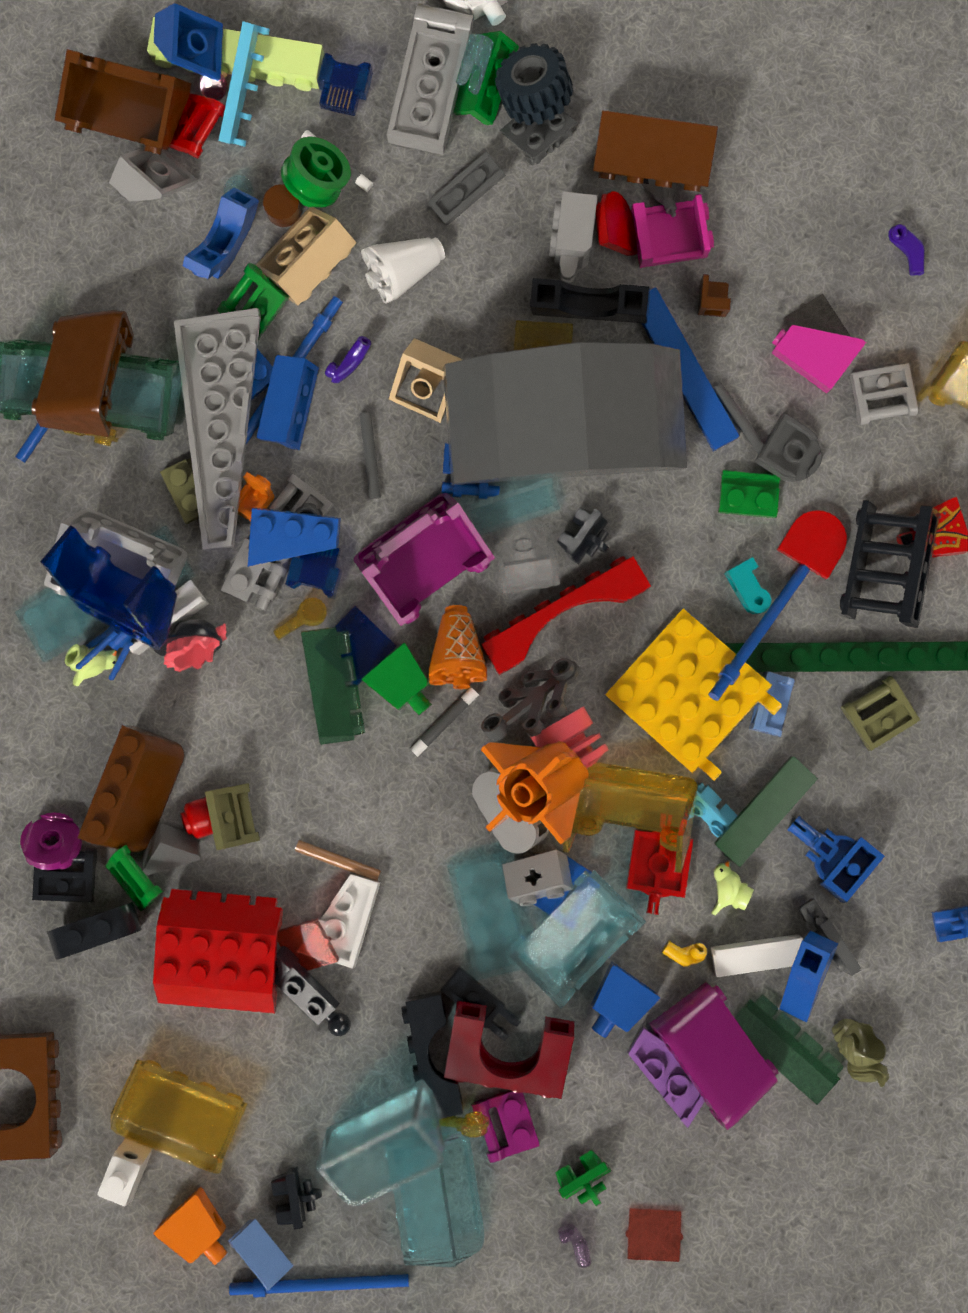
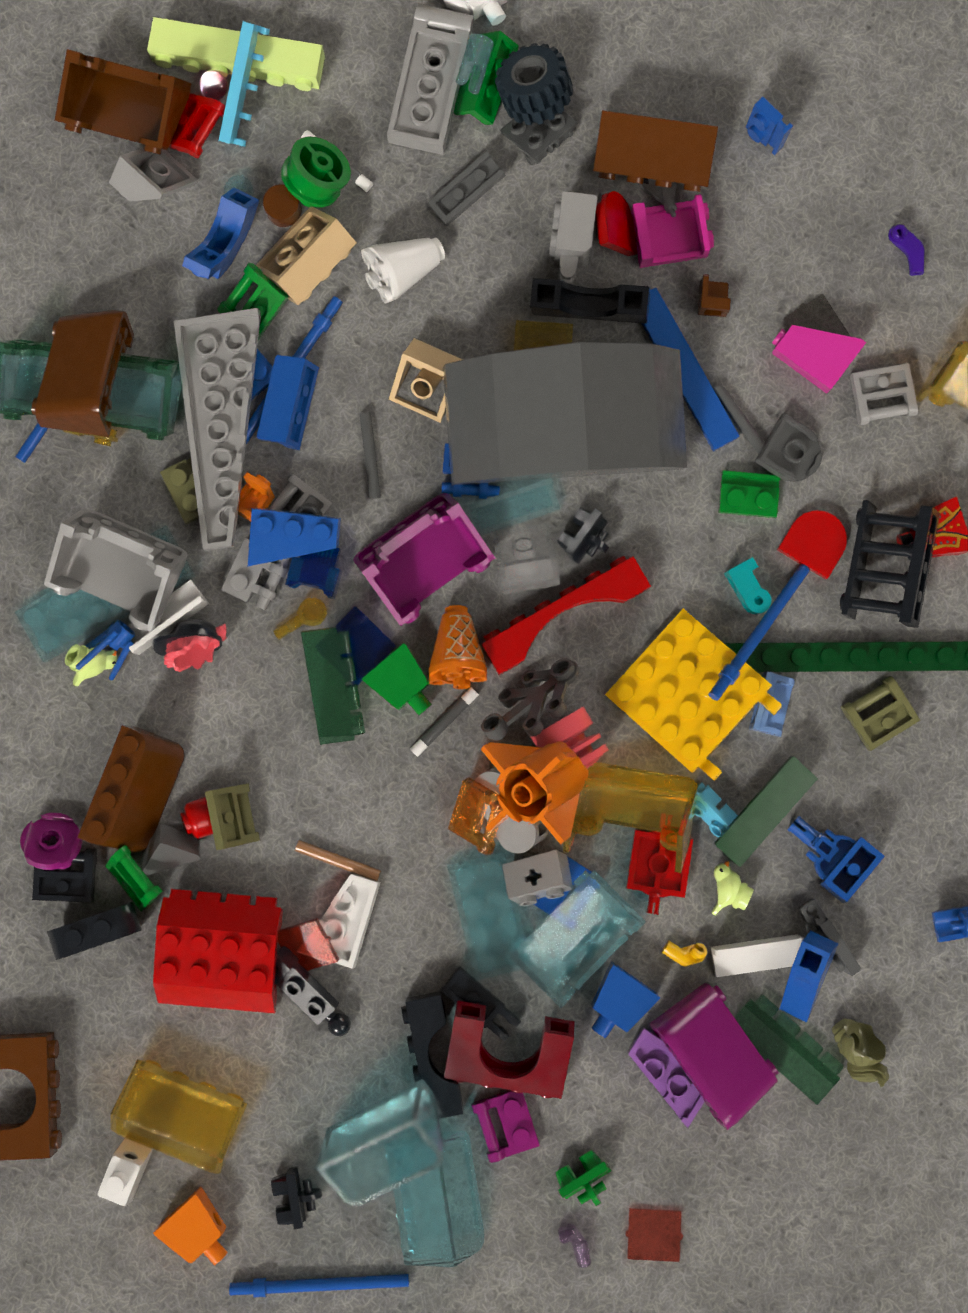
clear blue windscreen [40,525,177,650] -> none
blue slope [154,3,223,81] -> none
medium blue hinge [228,1219,293,1290] -> none
clear blue piece [317,53,373,116] -> none
dark purple arm [325,336,371,383] -> none
clear yellow plate [434,1112,490,1137] -> none
none -> clear orange plate [448,777,503,855]
none -> blue plate [746,97,793,155]

